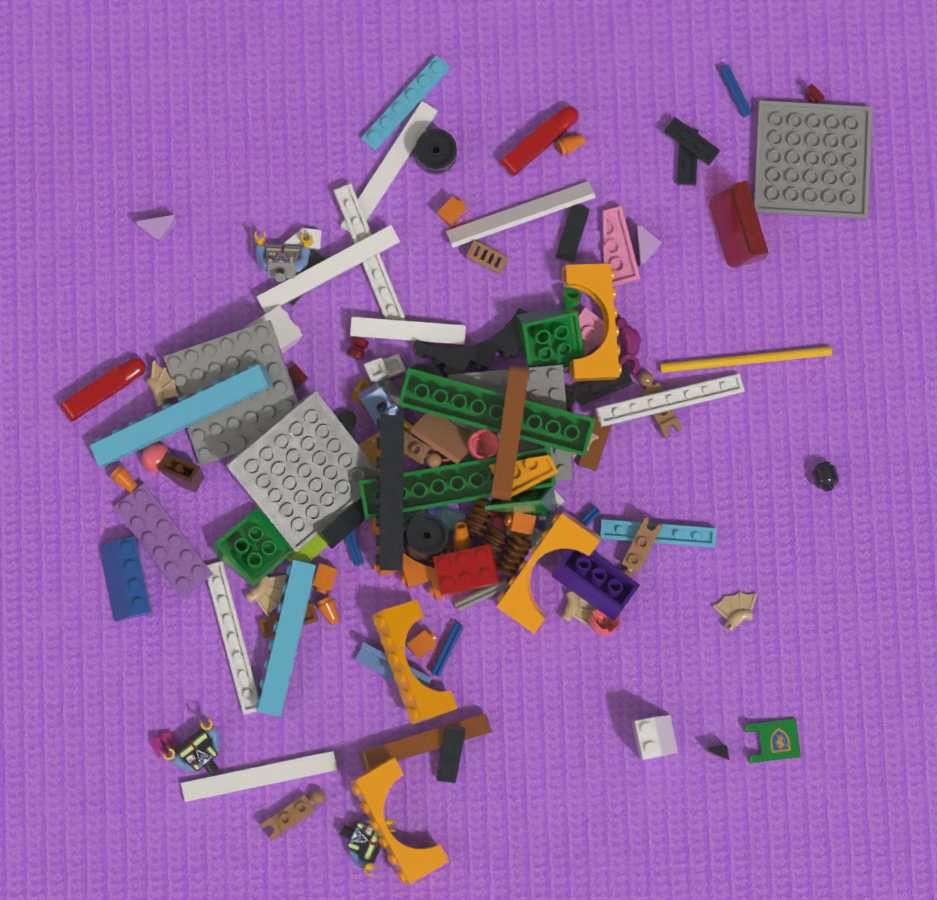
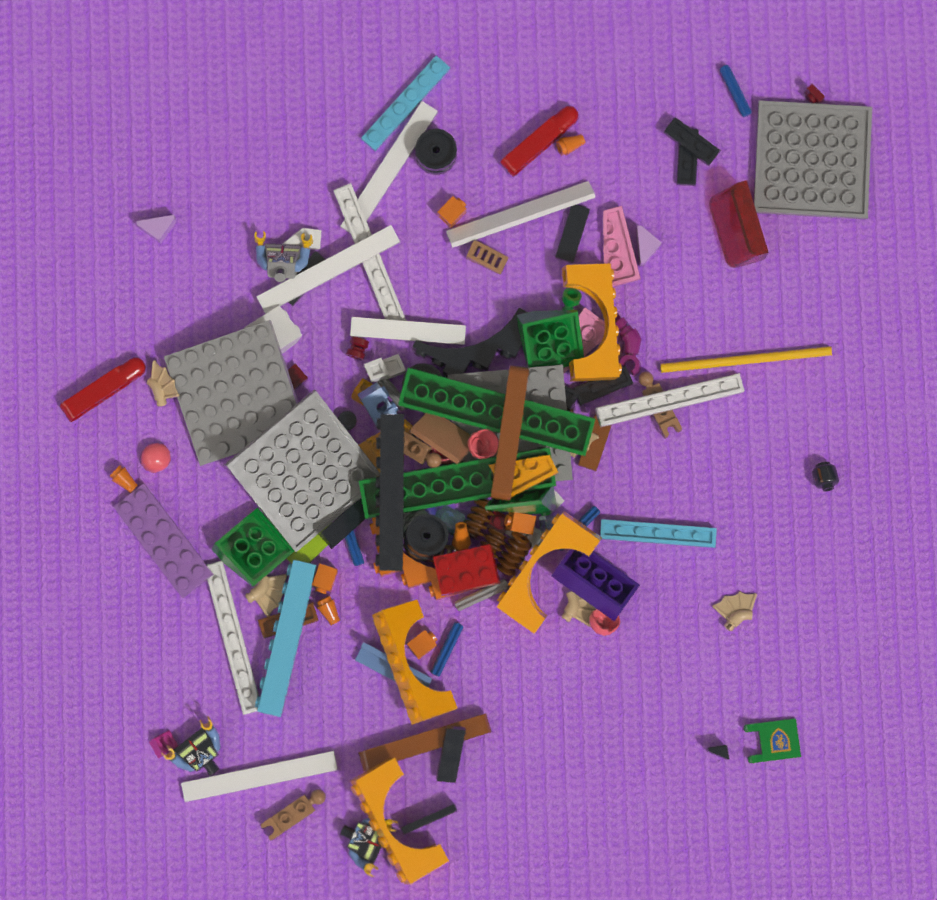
medium azure brick [90,363,273,467] -> none
blue slope [99,536,153,622] -> none
reddish brown slope [158,453,205,493] -> none
medium nougat plate [621,516,662,579] -> none
white slope [632,715,678,761] -> none
none -> black tile [401,804,457,834]

